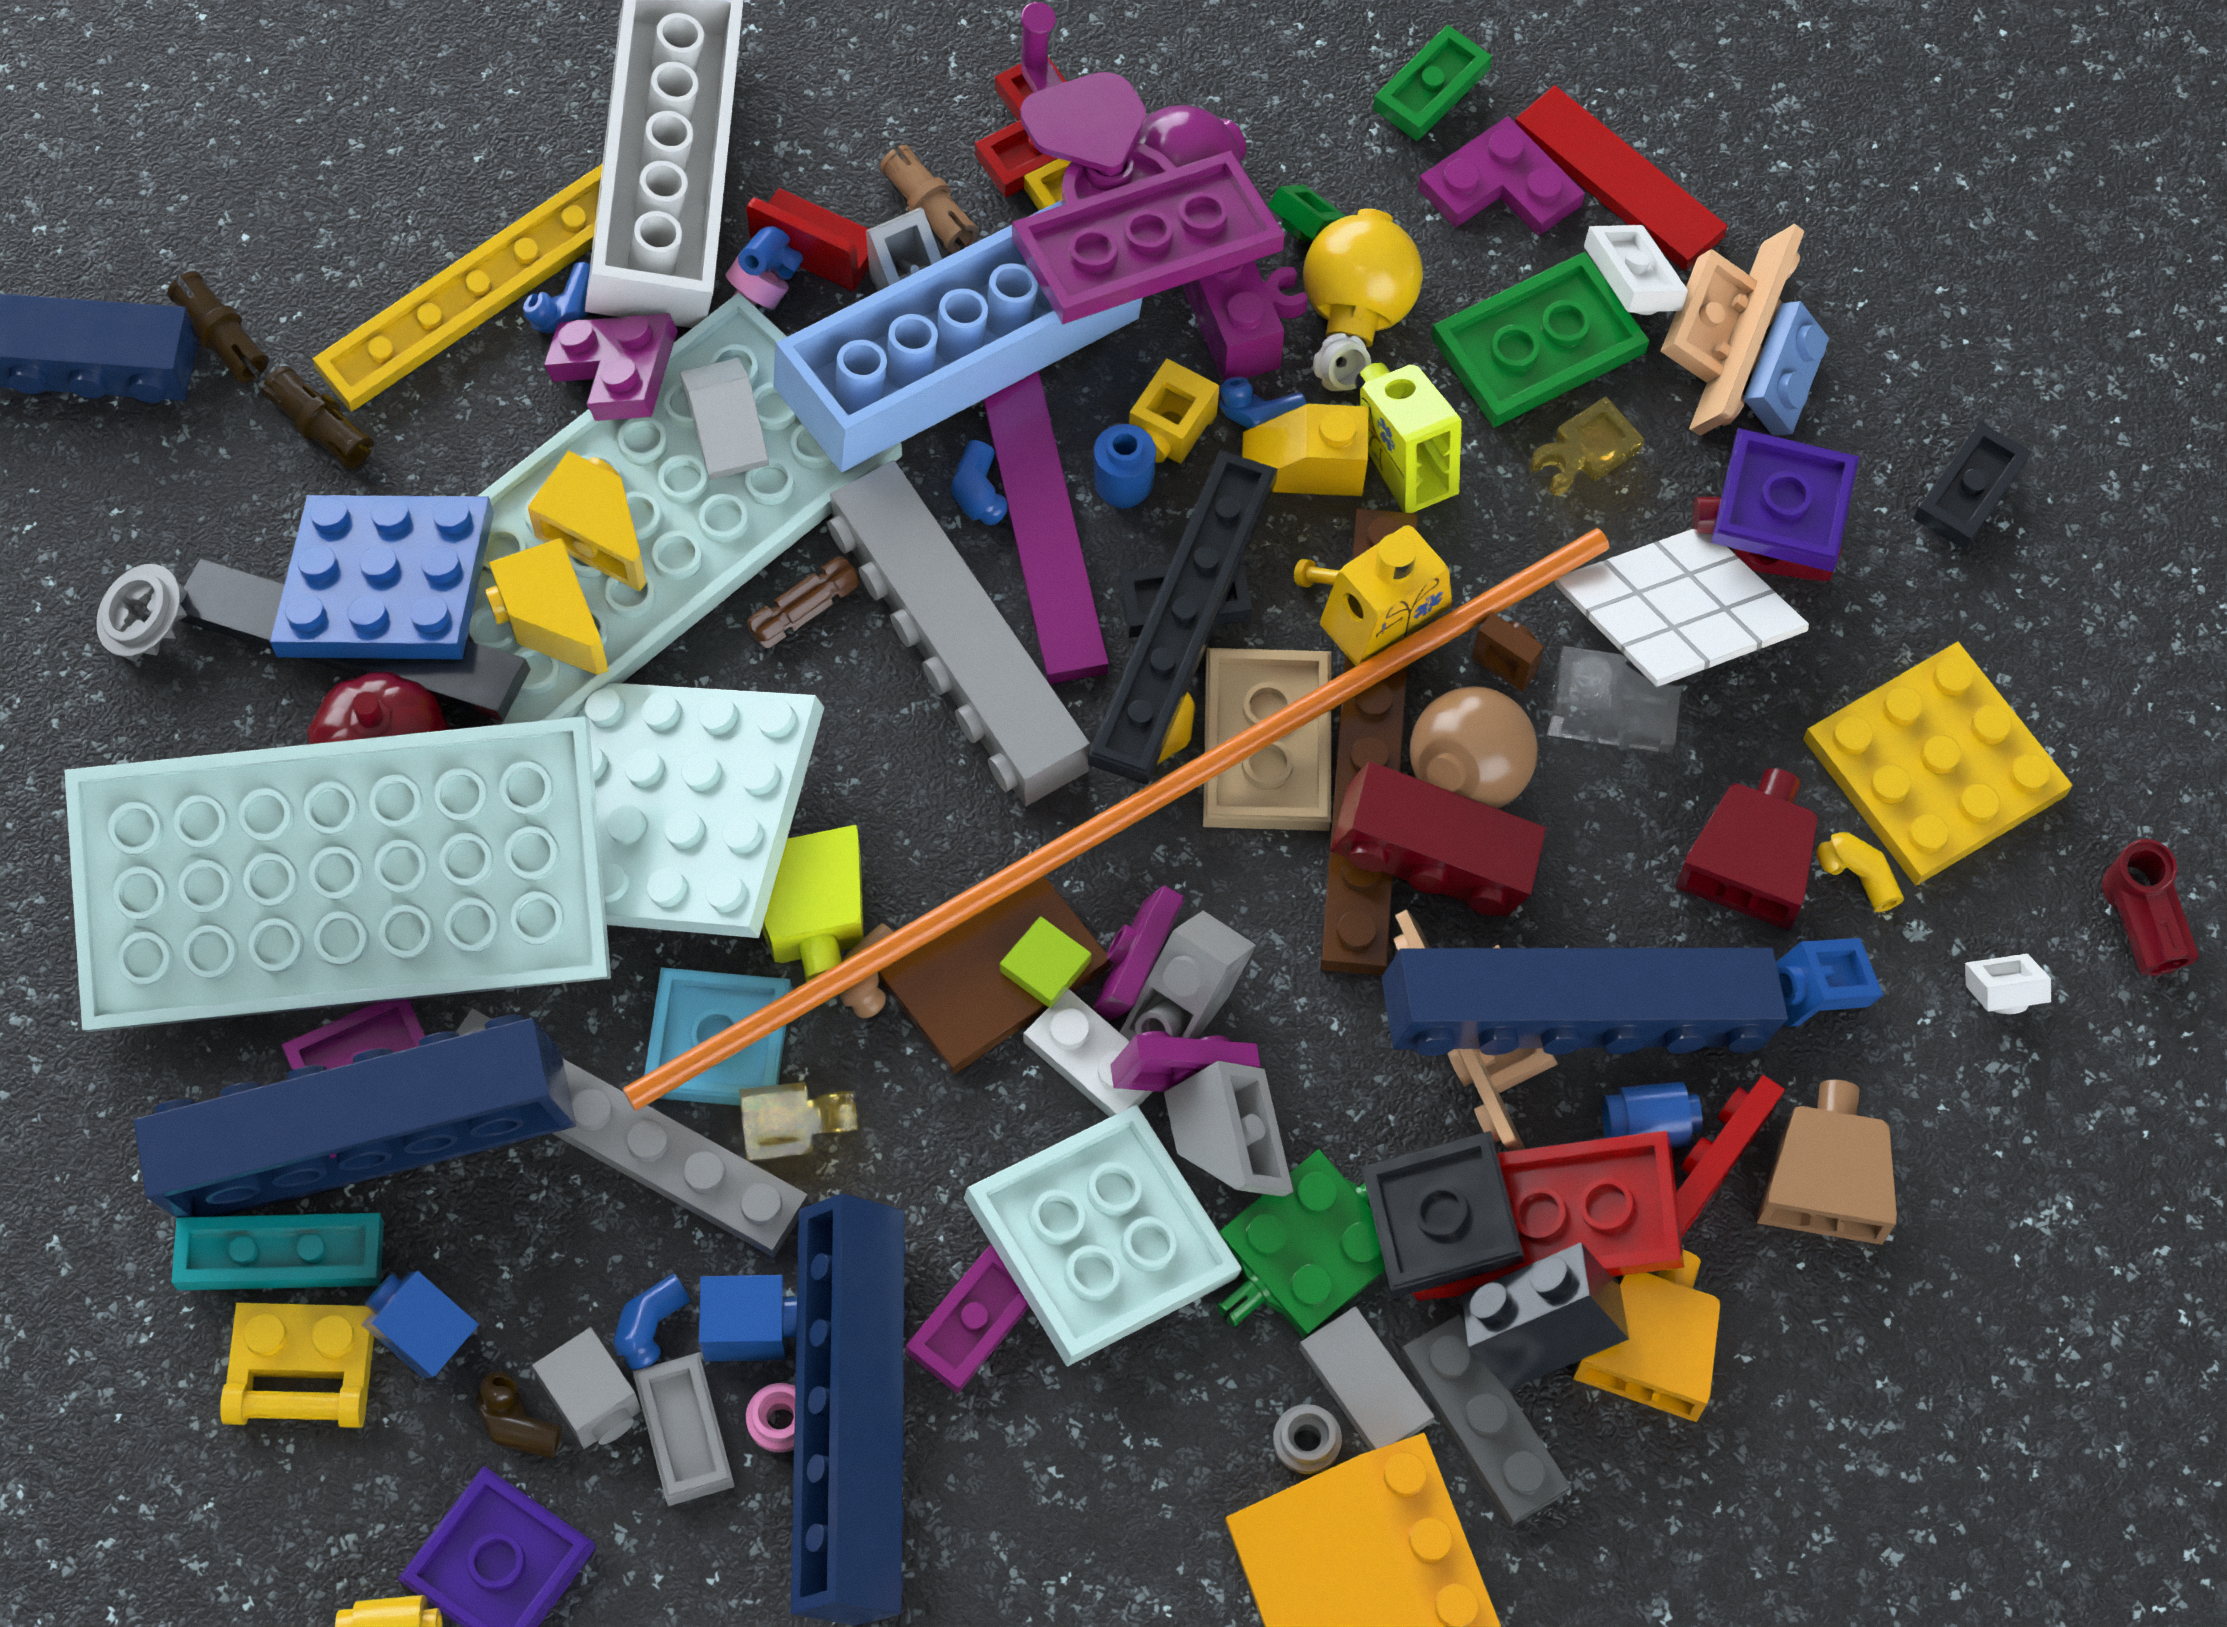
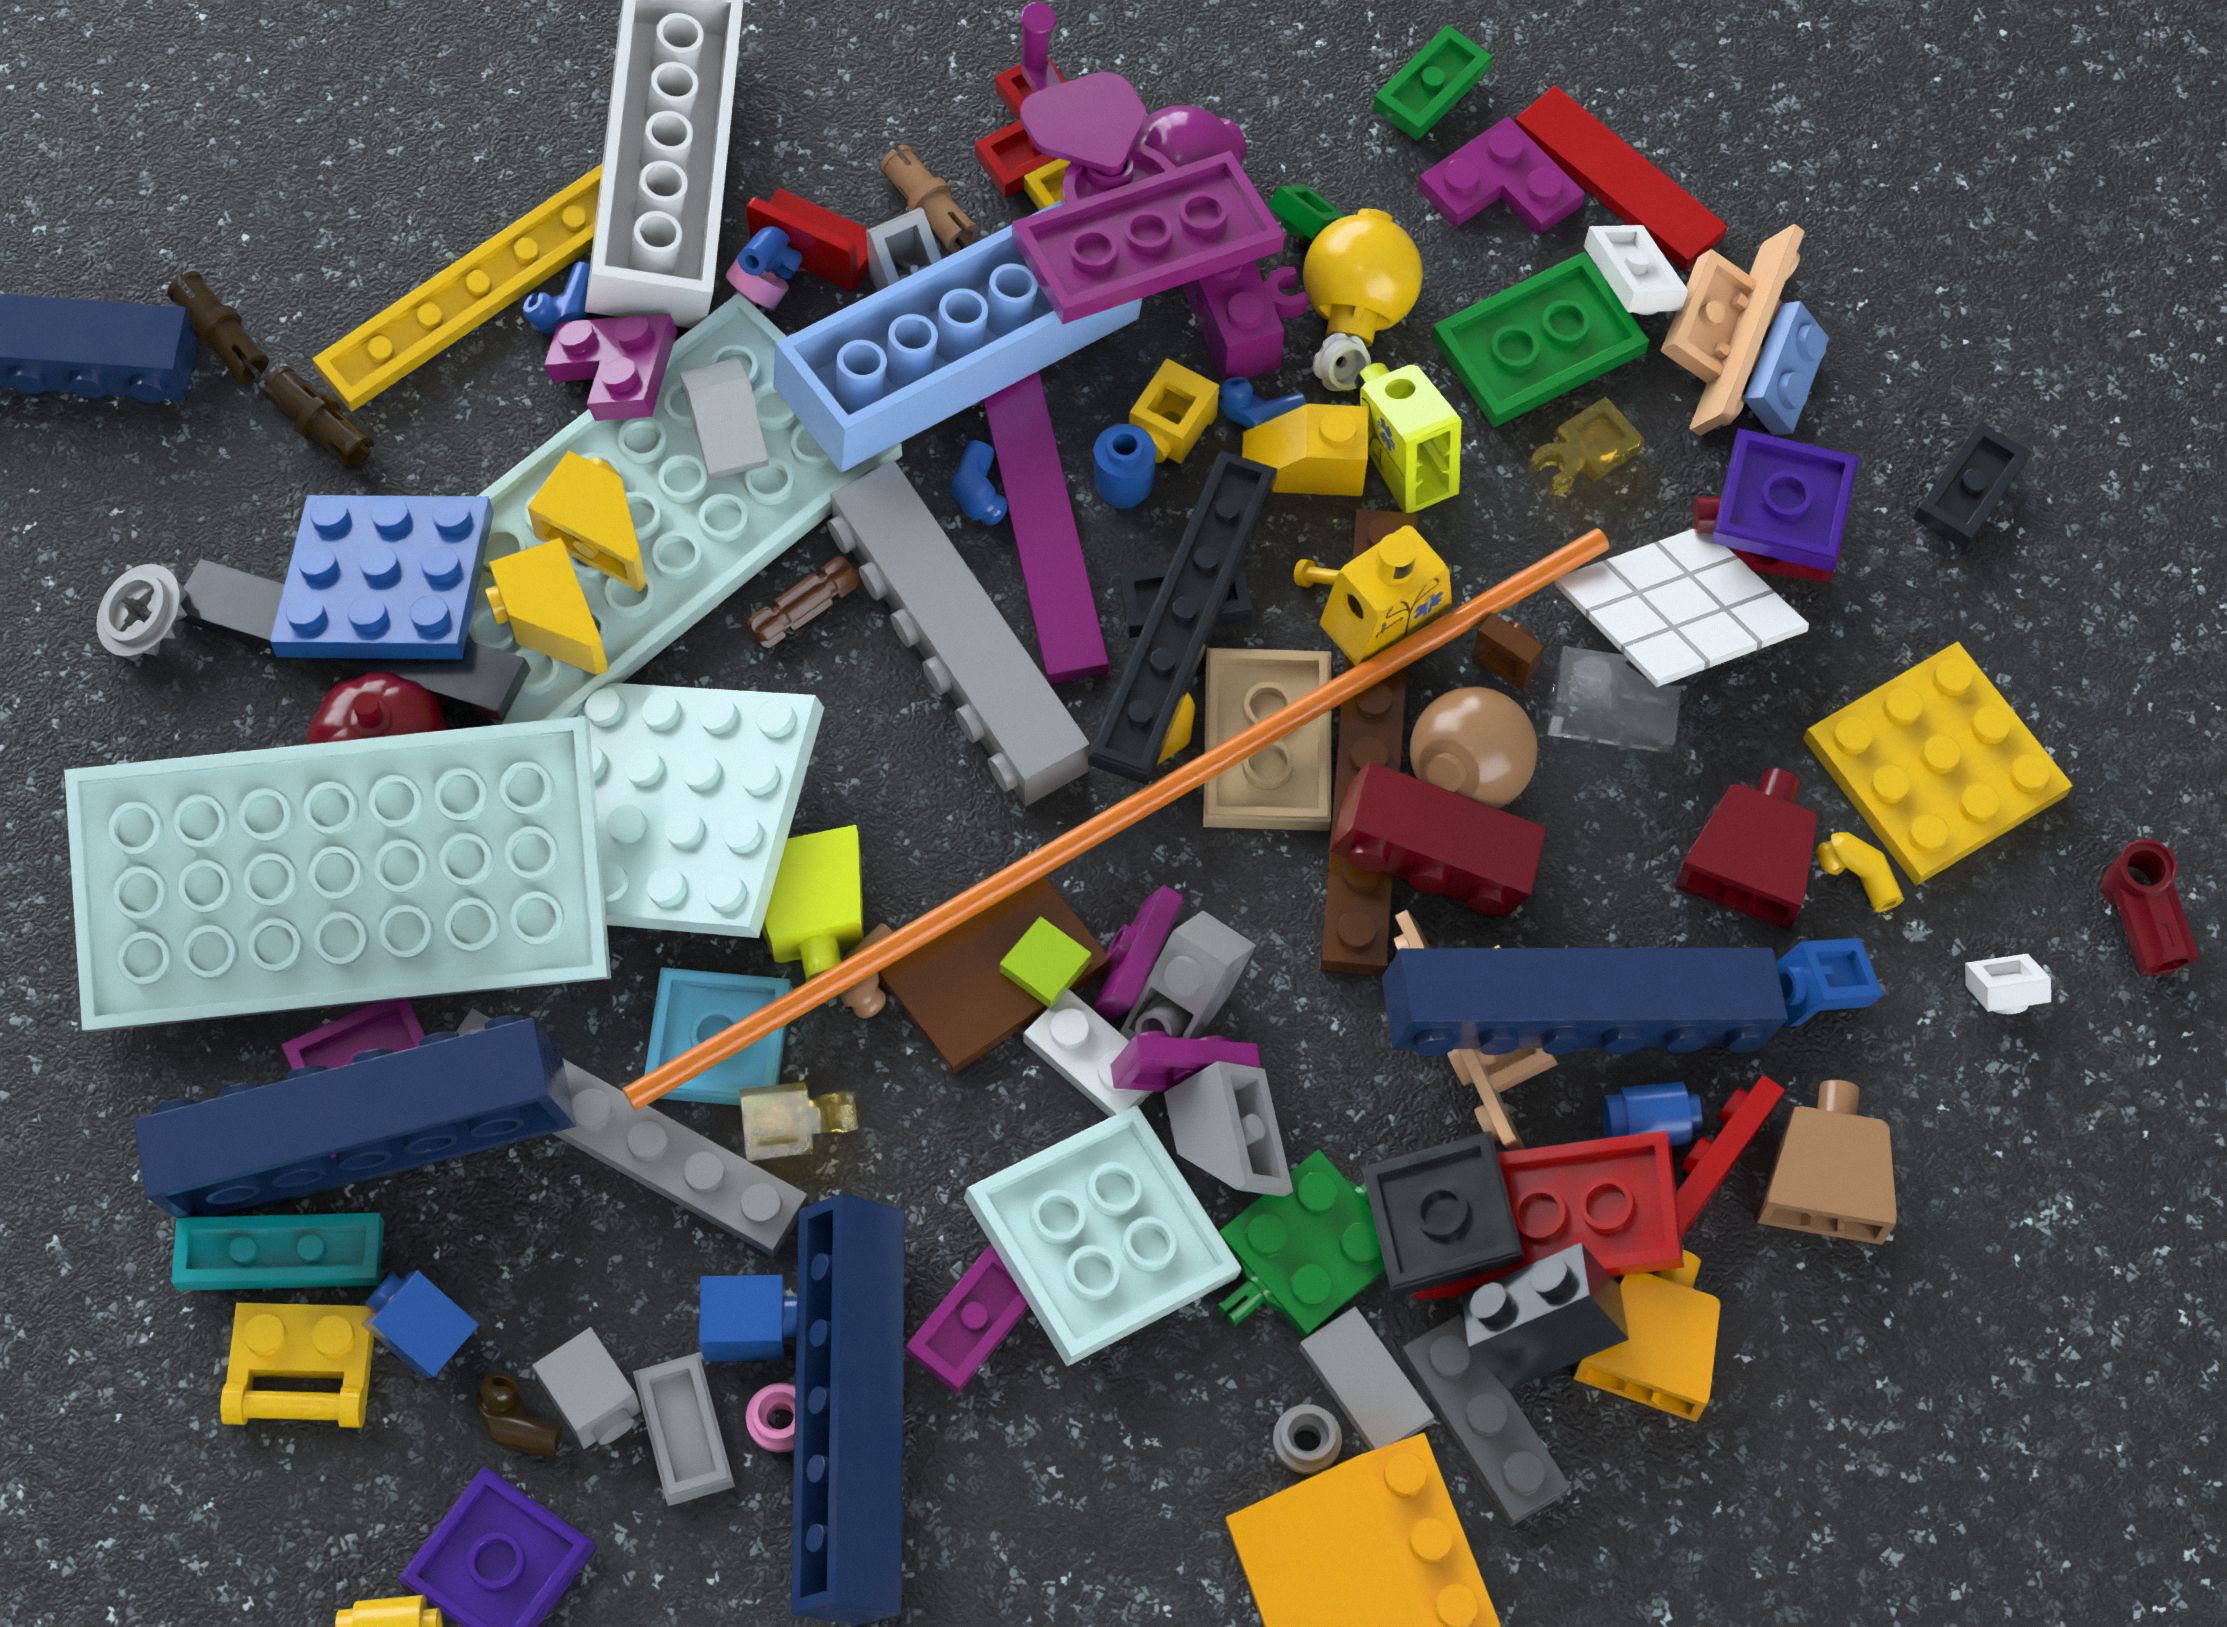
blue arm [613,1273,691,1370] -> none

